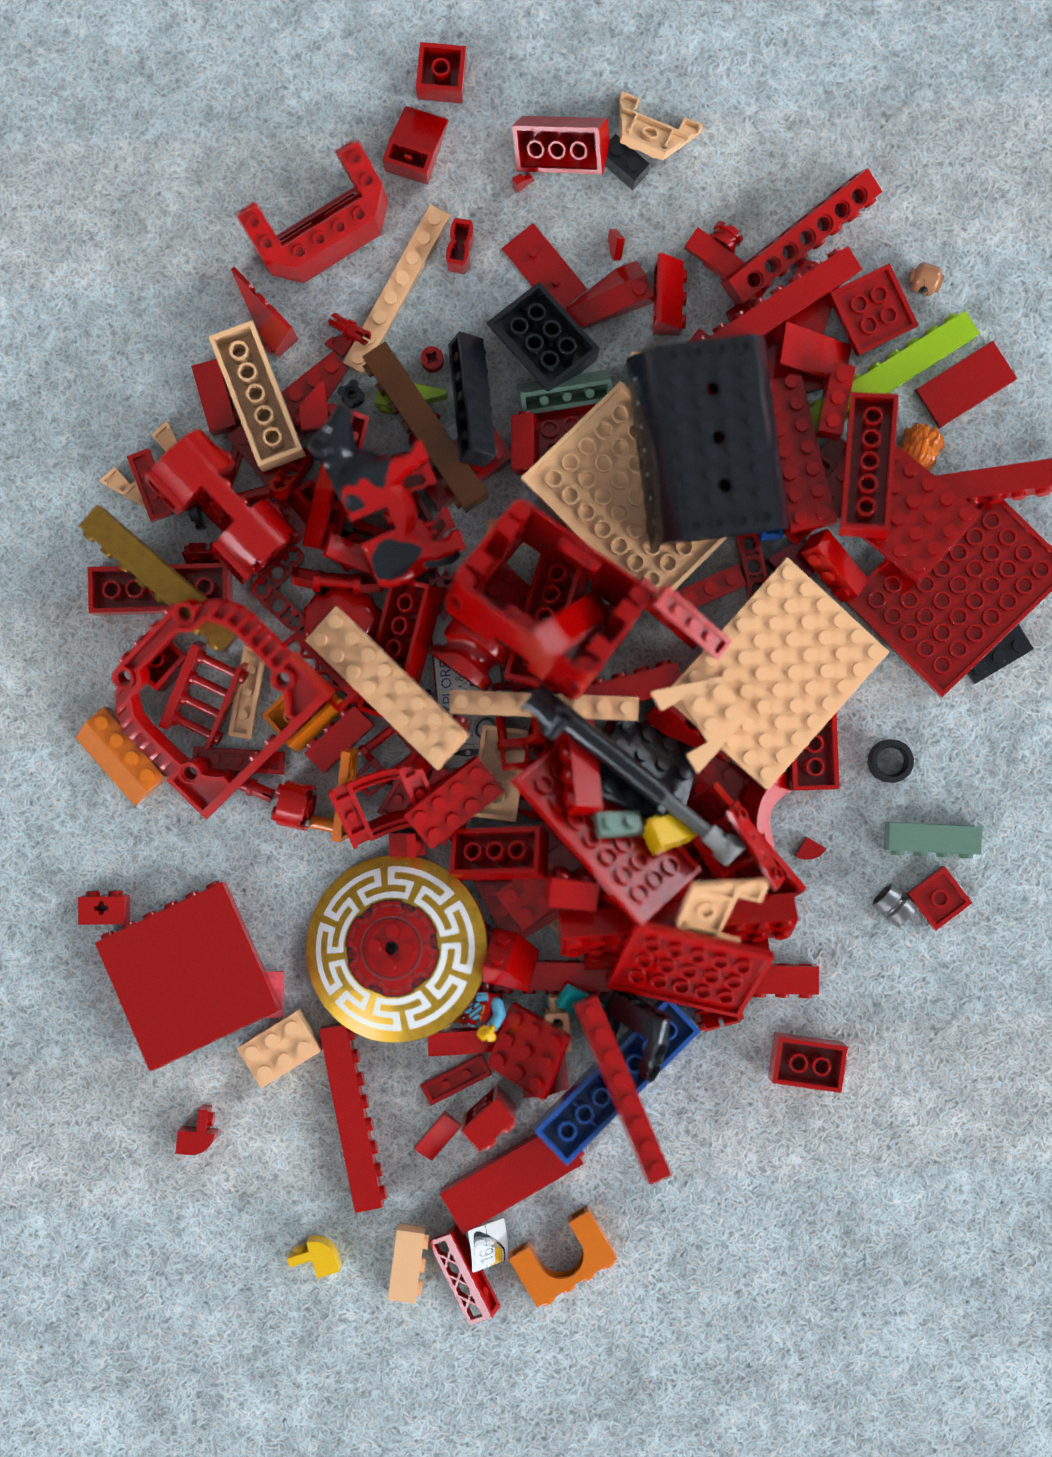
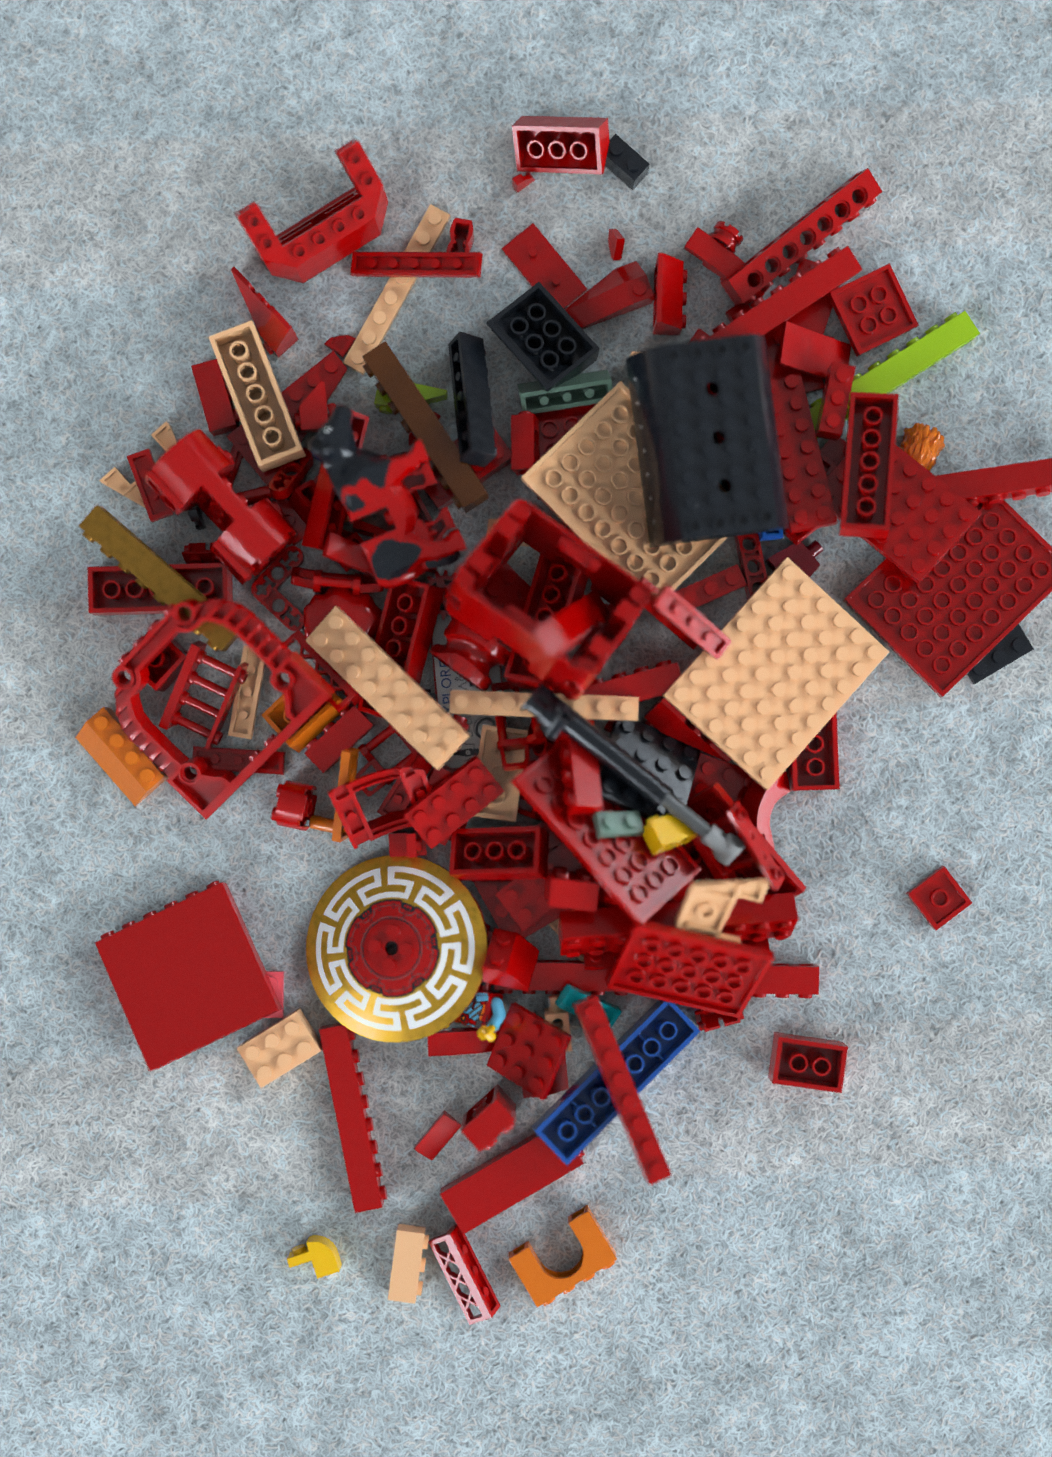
red brick [78,890,130,925] -> none
red brick [175,1104,219,1155] -> none
red pin [233,772,275,803] -> none
red pin [328,313,371,345] -> none
black brick [337,379,365,409] -> none
red slope [383,106,449,185] -> none
red brick [416,42,467,104] -> none
red tile [420,1053,492,1106] -> none
red wheel [421,346,444,373] -> none
sticker [468,1218,508,1273] -> none
black connector [603,989,670,1083] -> none
light nougat wing [619,91,703,161] -> none
light nougat wing [650,677,747,773] -> none
red tile [794,837,826,860] -> none
red brick [800,528,868,603] -> none
black tyre [867,739,914,783] -> none
flat silver wheel [872,883,917,927] -> none
sand green brick [884,822,982,858] -> none
nougat head [908,262,944,296] -> none
red tile [915,341,1018,429] -> none
none -> red tile [350,252,483,278]

